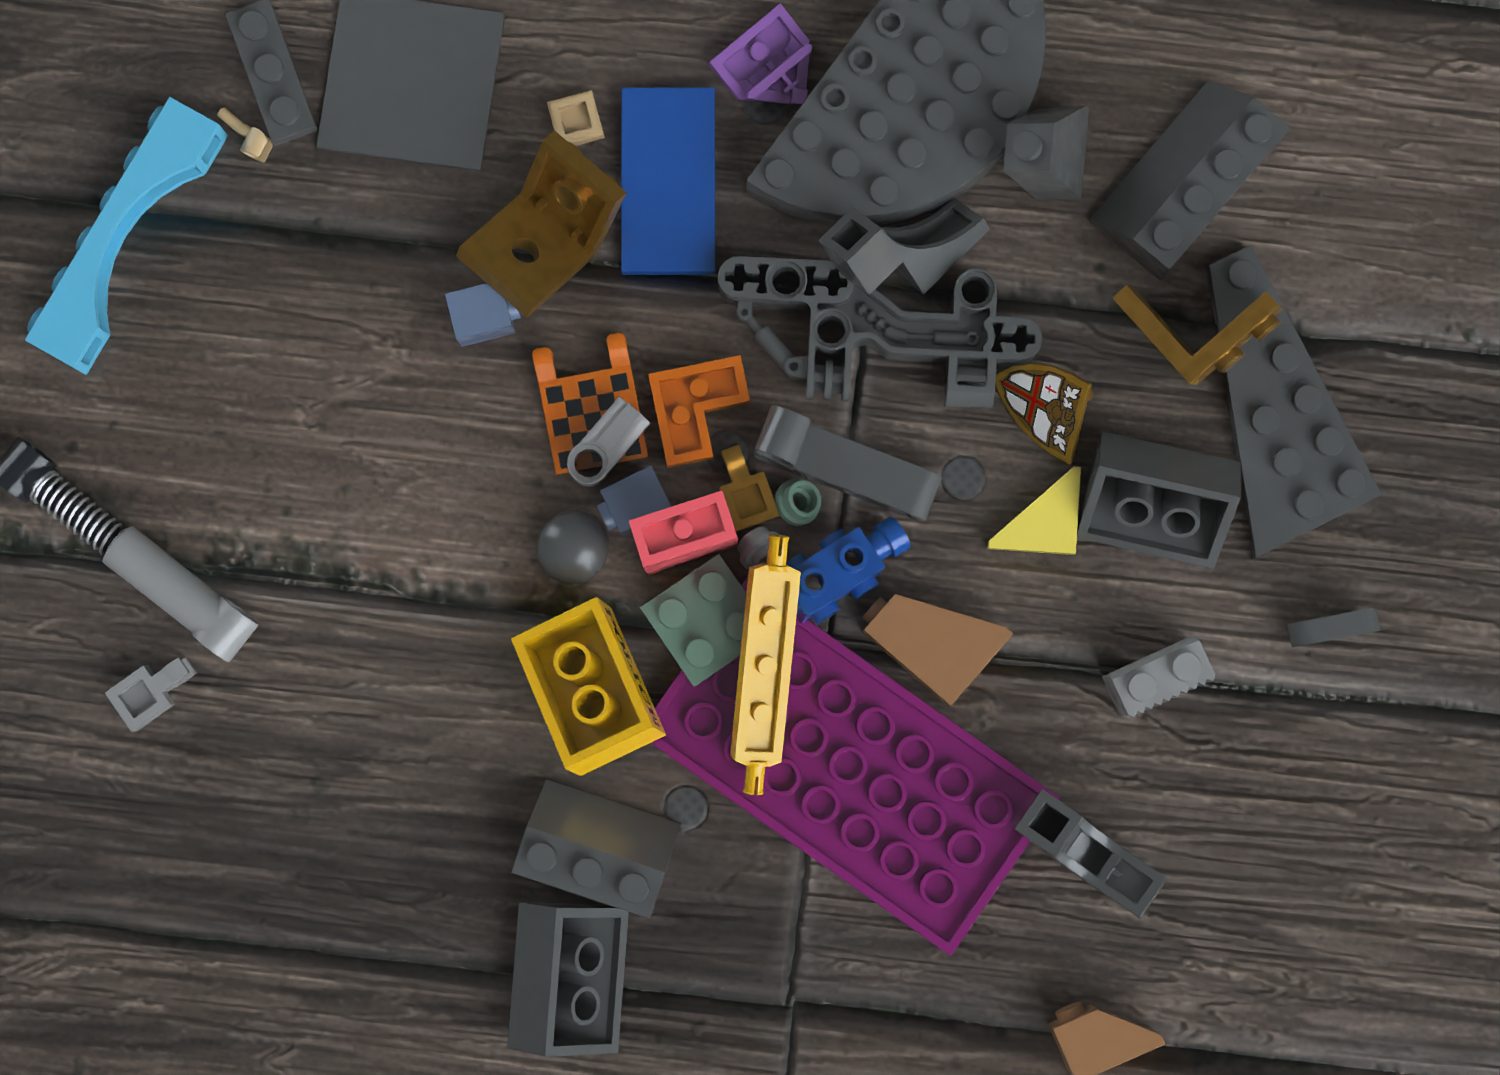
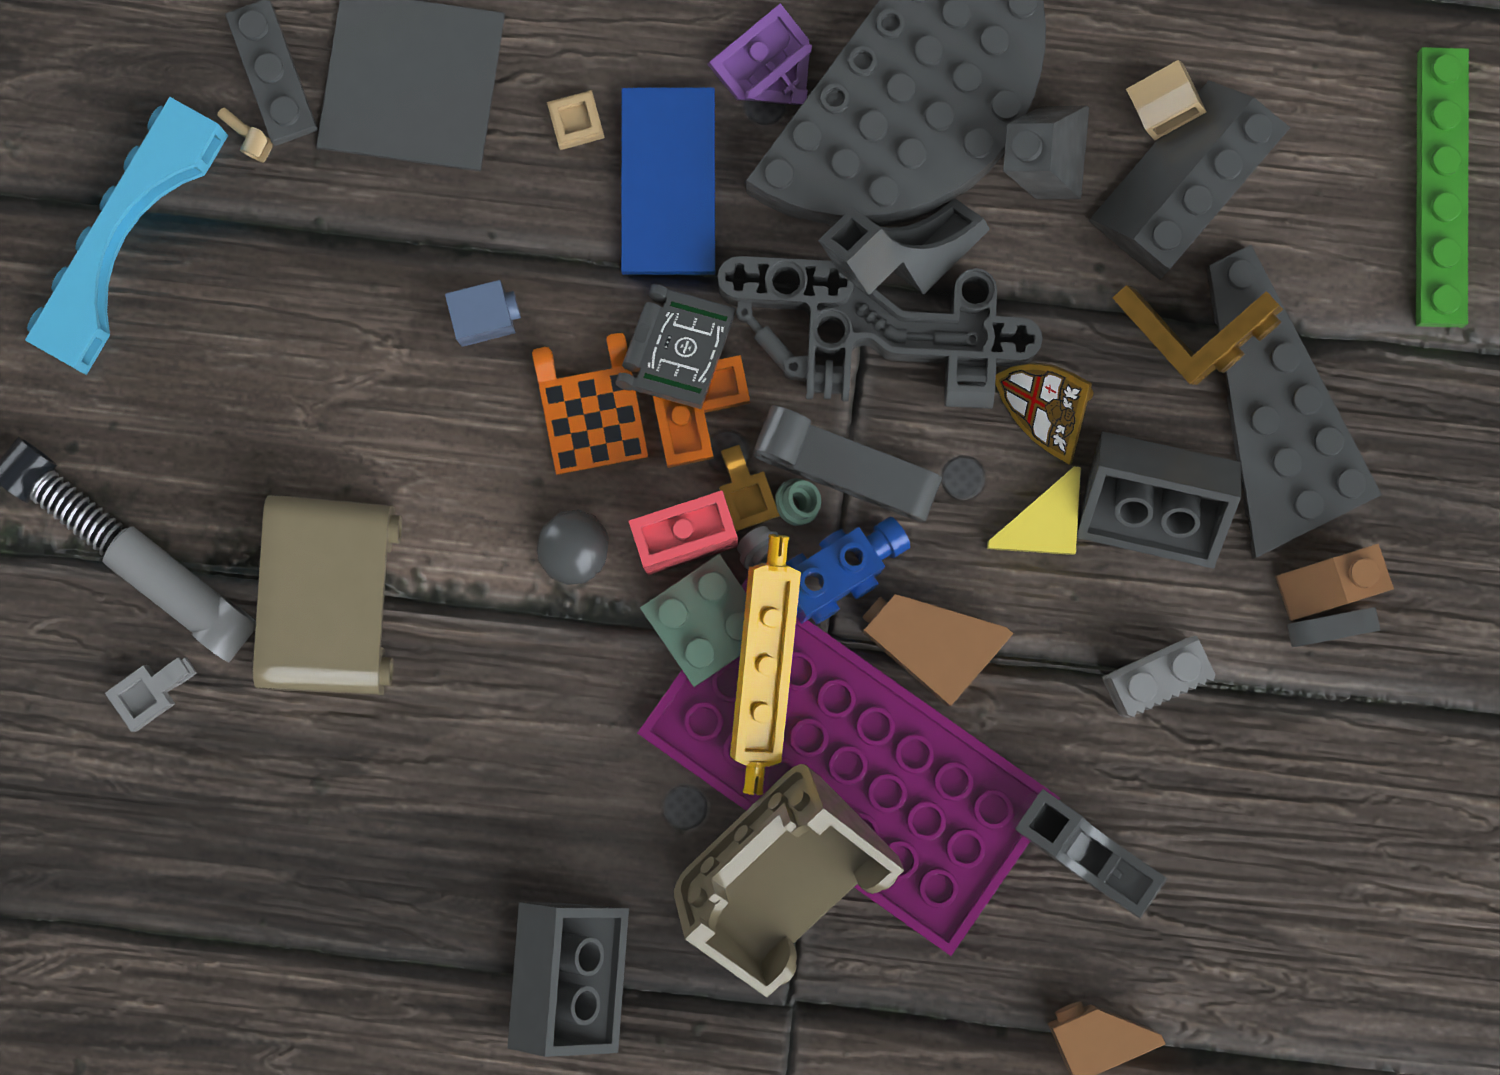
pearl gold bracket [456,130,627,318] -> none
yellow brick [511,597,666,776] -> none
dark grey slope [511,779,682,919] -> none
light grey piece [567,397,650,487] -> none
sand blue brick [597,466,671,537] -> none
none -> dark tan windscreen [253,495,402,695]
none -> dark grey piece [615,284,736,409]
none -> dark tan windscreen [674,764,904,997]
none -> tan piece [1126,60,1207,141]
none -> medium nougat slope [1275,543,1394,621]
none -> bright green plate [1416,47,1469,328]

